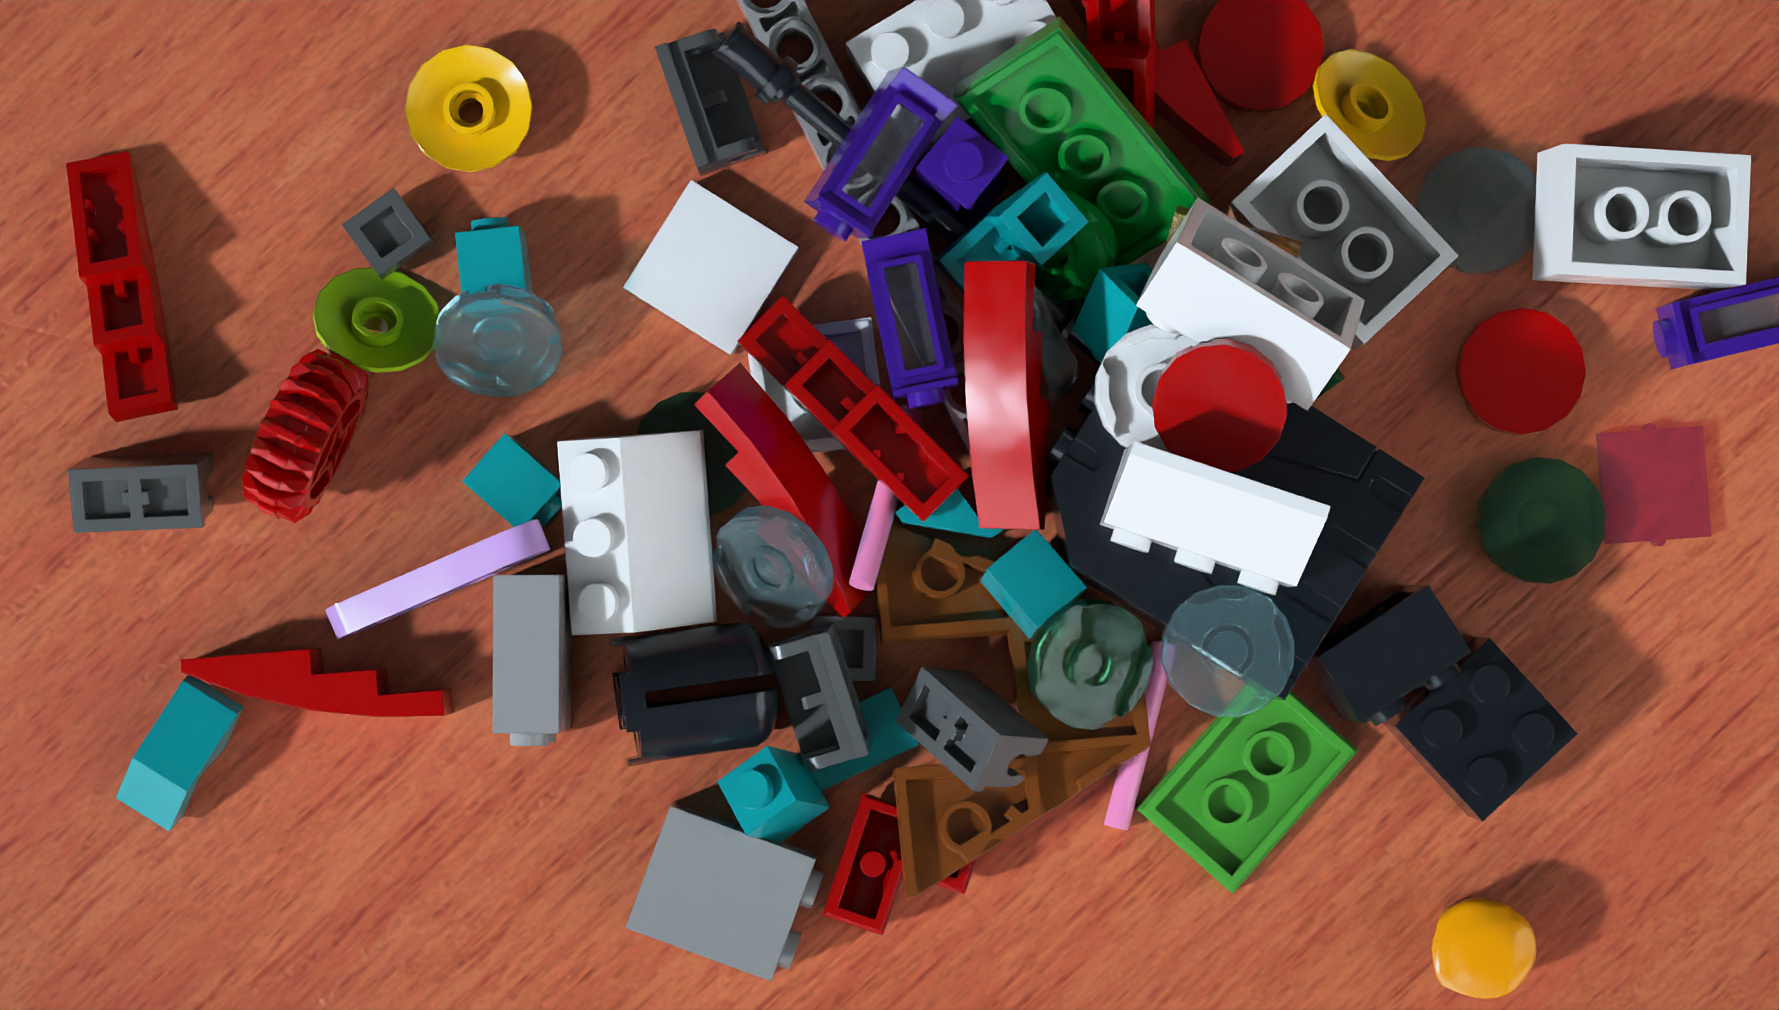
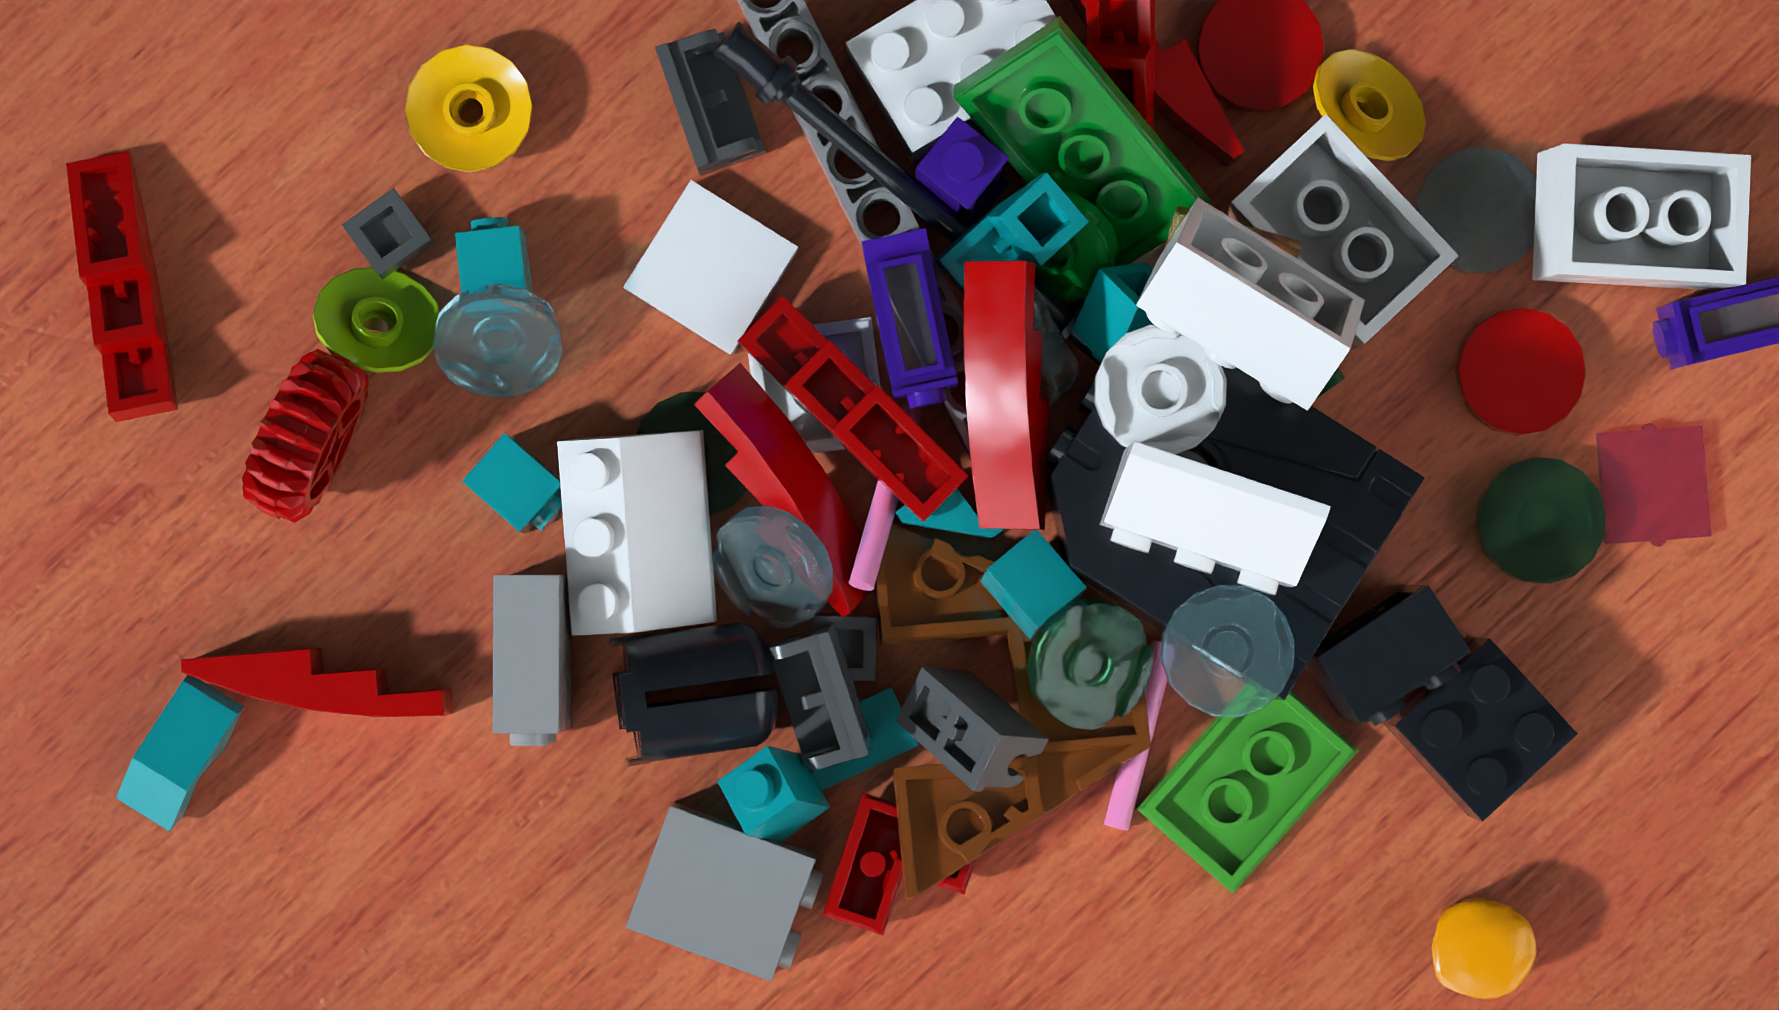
dark grey hinge [68,452,214,533] -> none
lavender beam [325,519,550,640] -> none
dark purple window [804,67,958,241] -> none
red tile [1152,338,1288,472] -> none

